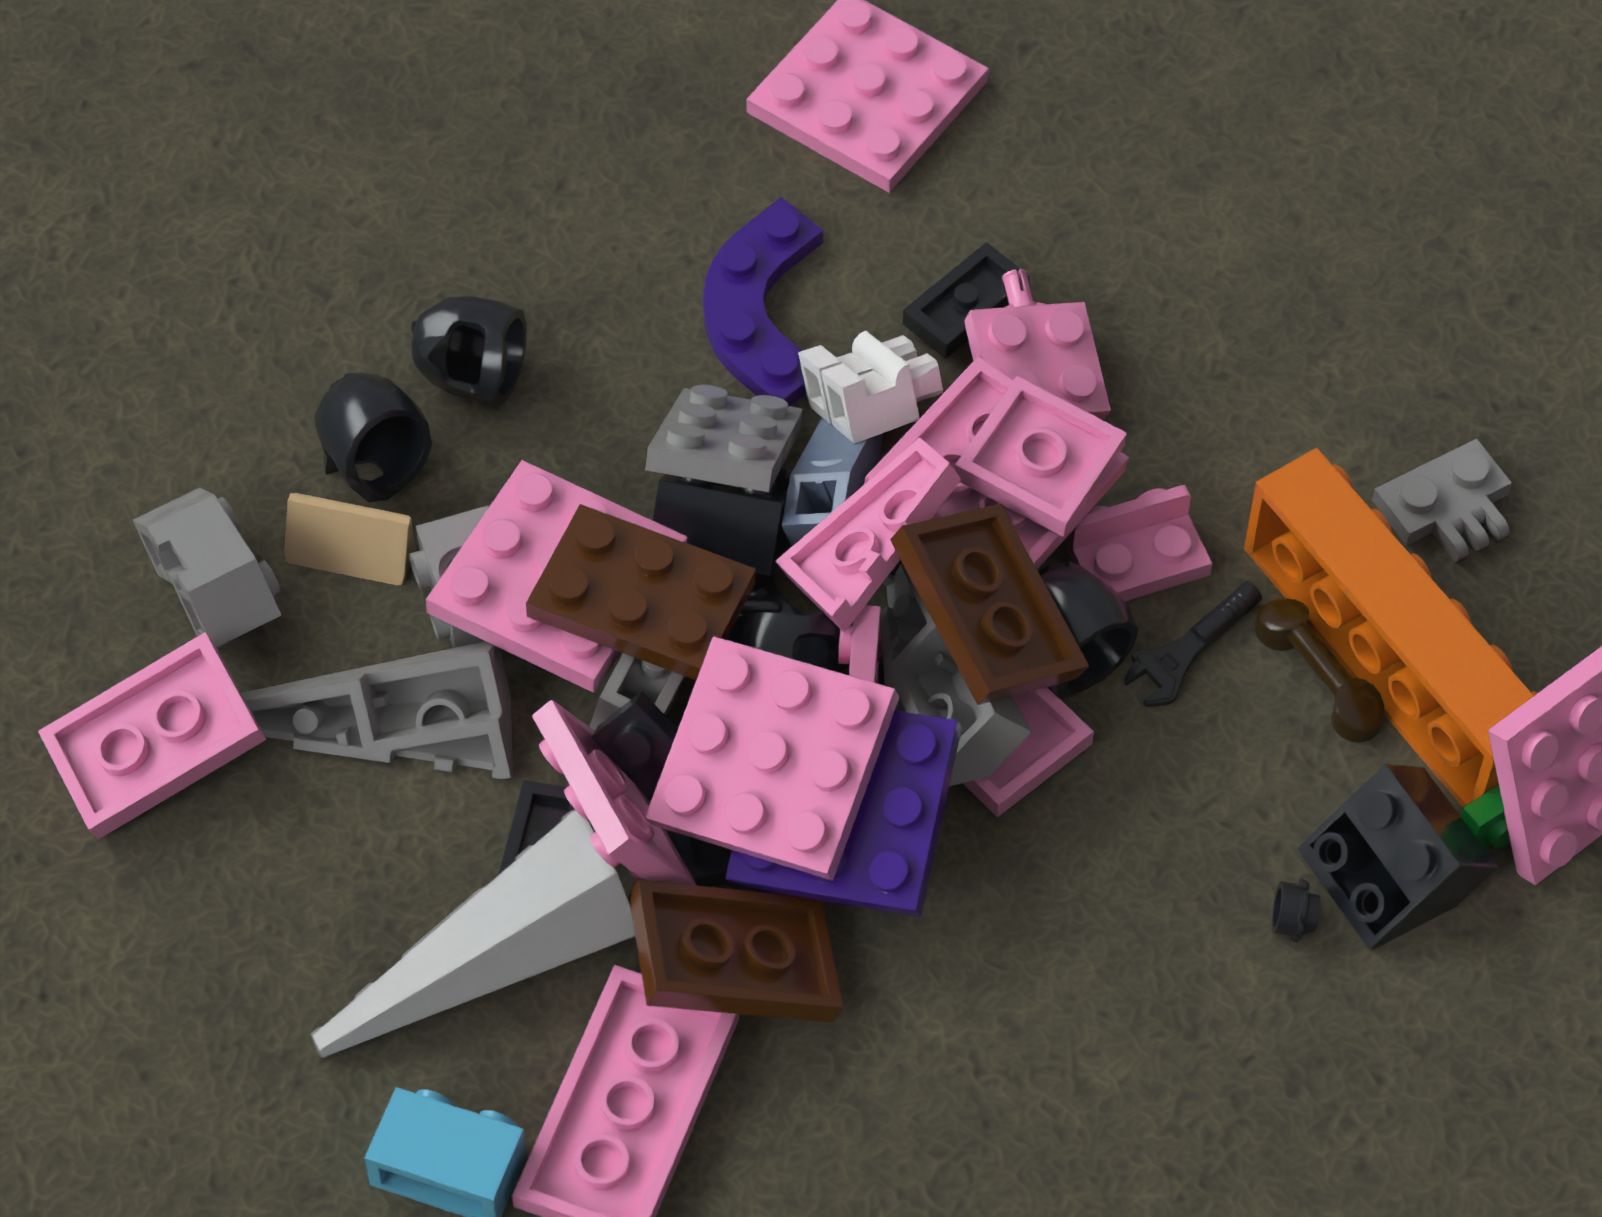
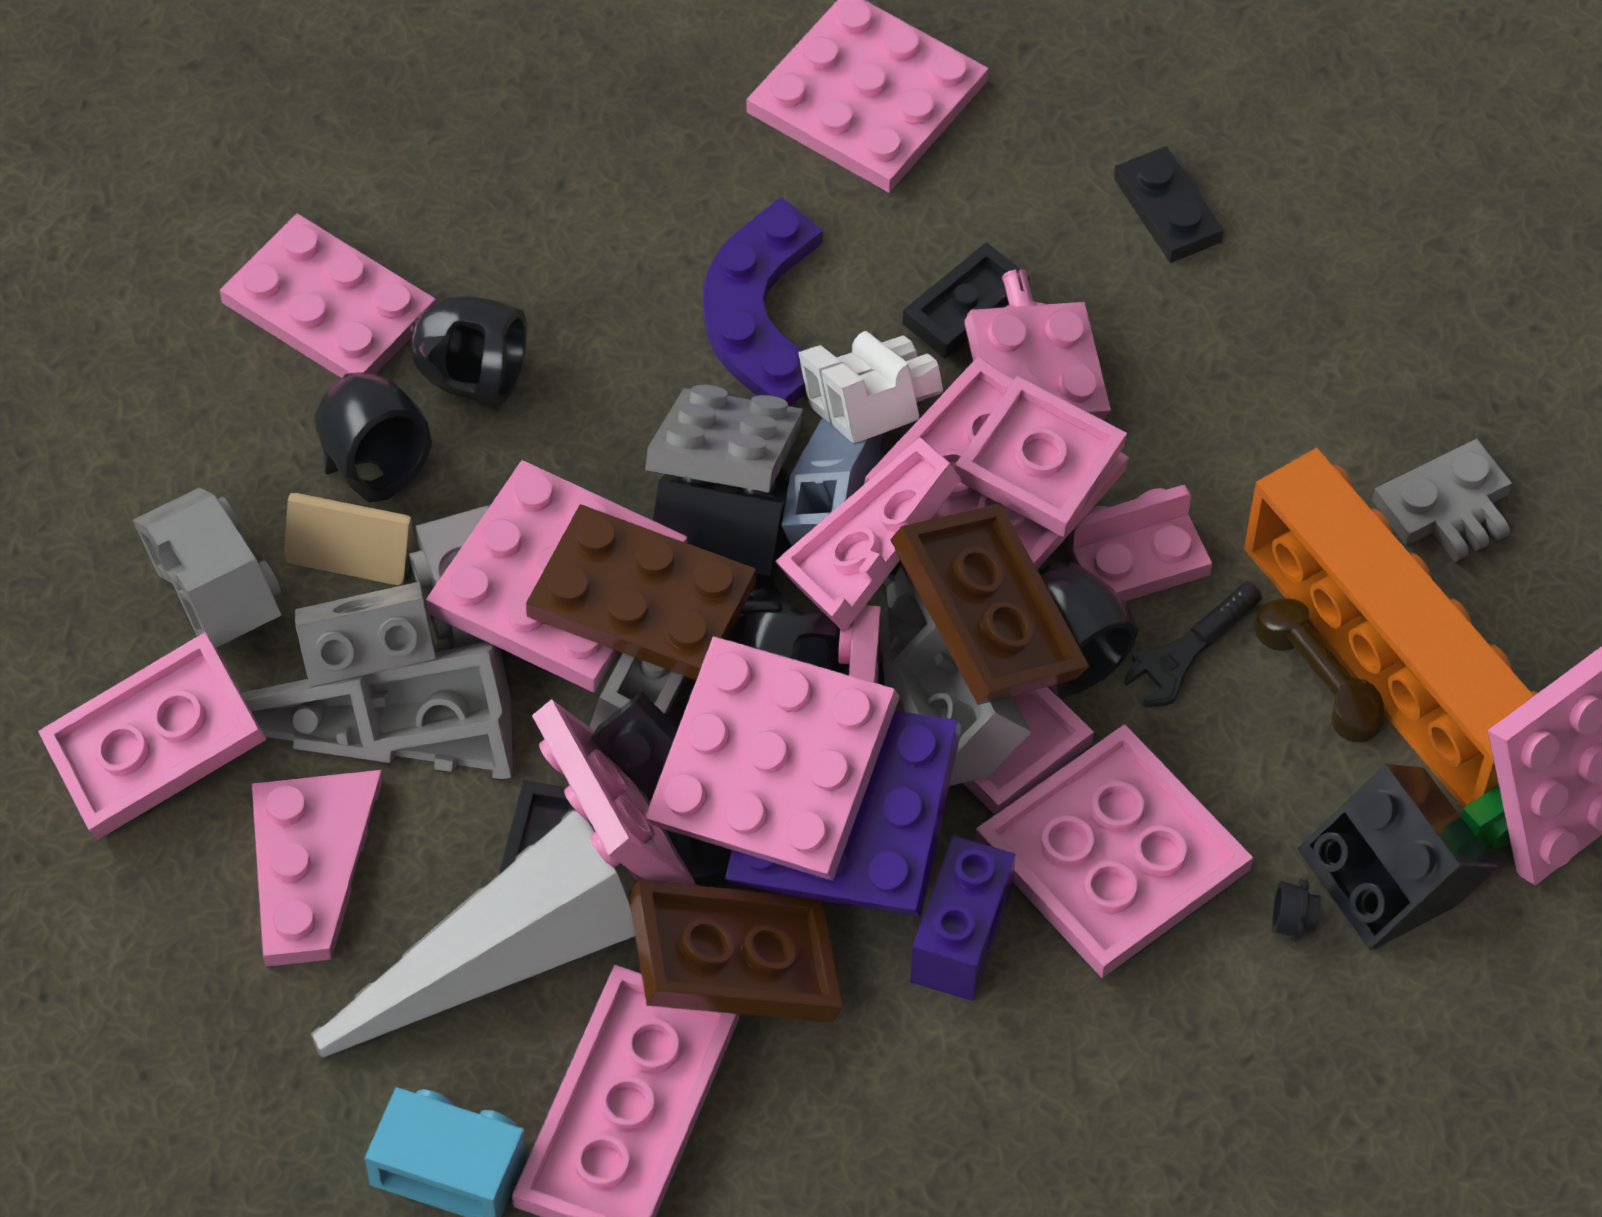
none -> bright pink plate [220,213,436,378]
none -> bright pink wing [252,770,383,967]
none -> light grey brick [295,582,436,687]
none -> dark purple brick [910,835,1016,1001]
none -> bright pink plate [975,724,1253,978]
none -> black plate [1114,146,1224,263]

